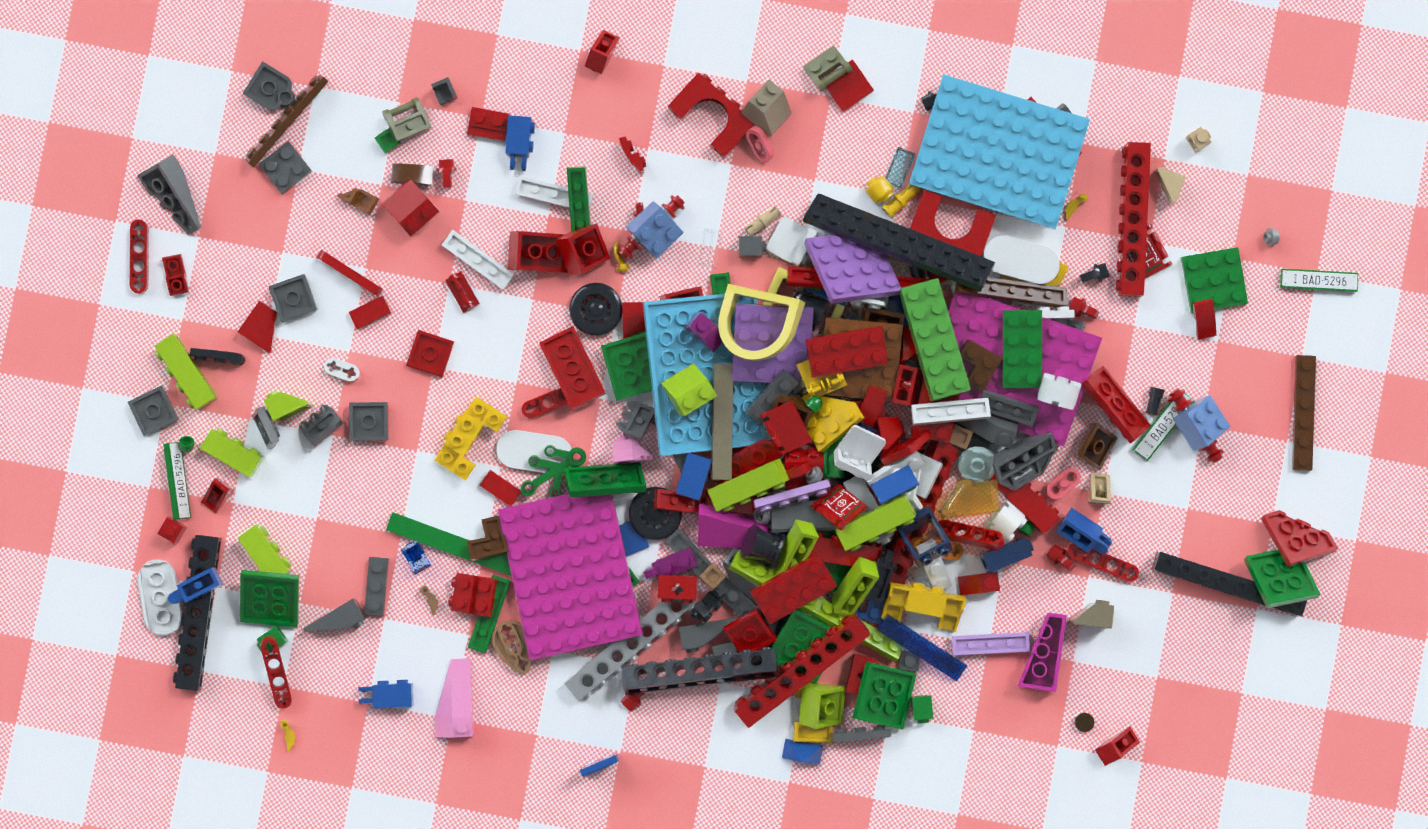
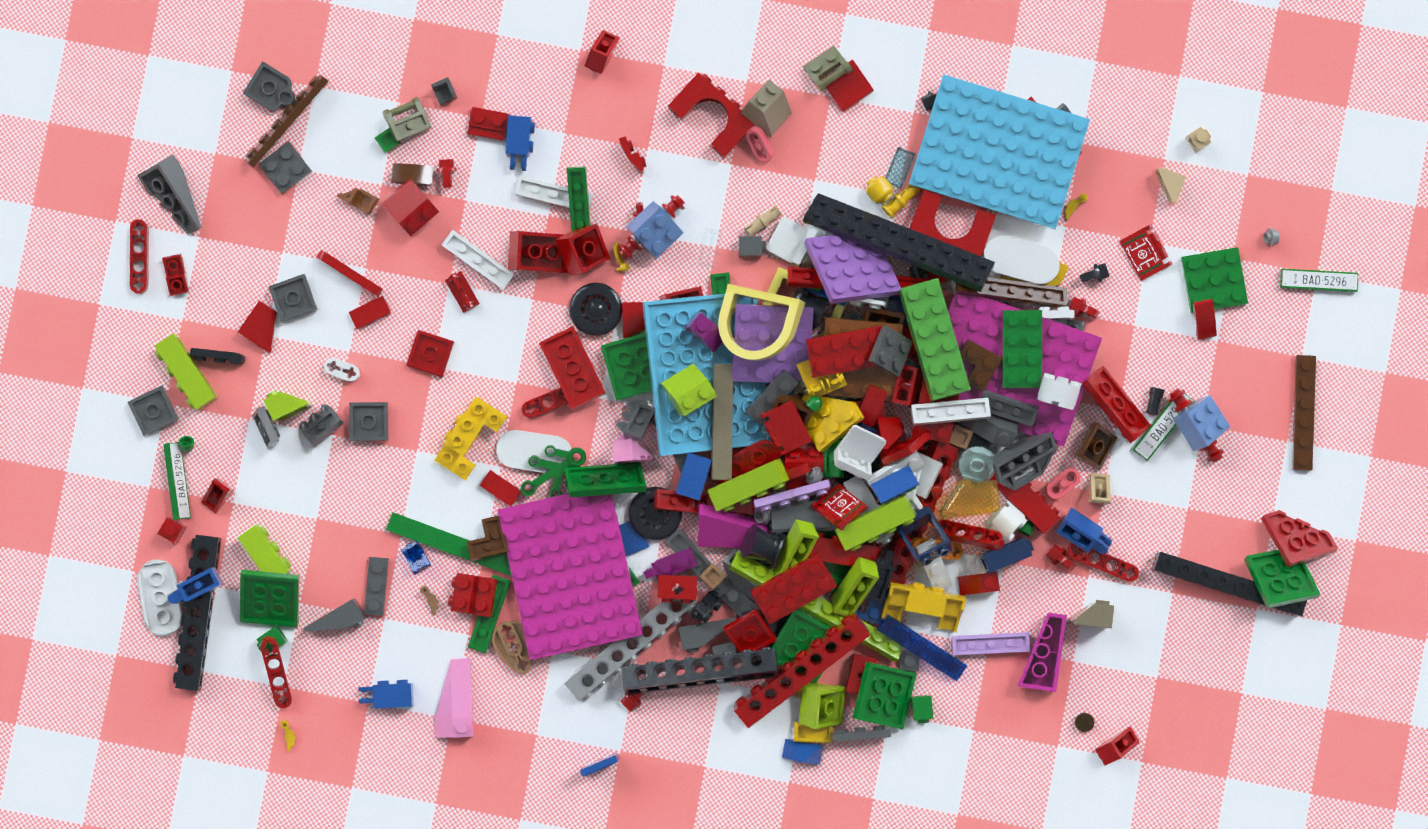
lime brick [200,428,264,478] -> none
red brick [1116,142,1151,297] -> none
none -> dark grey plate [868,325,913,377]

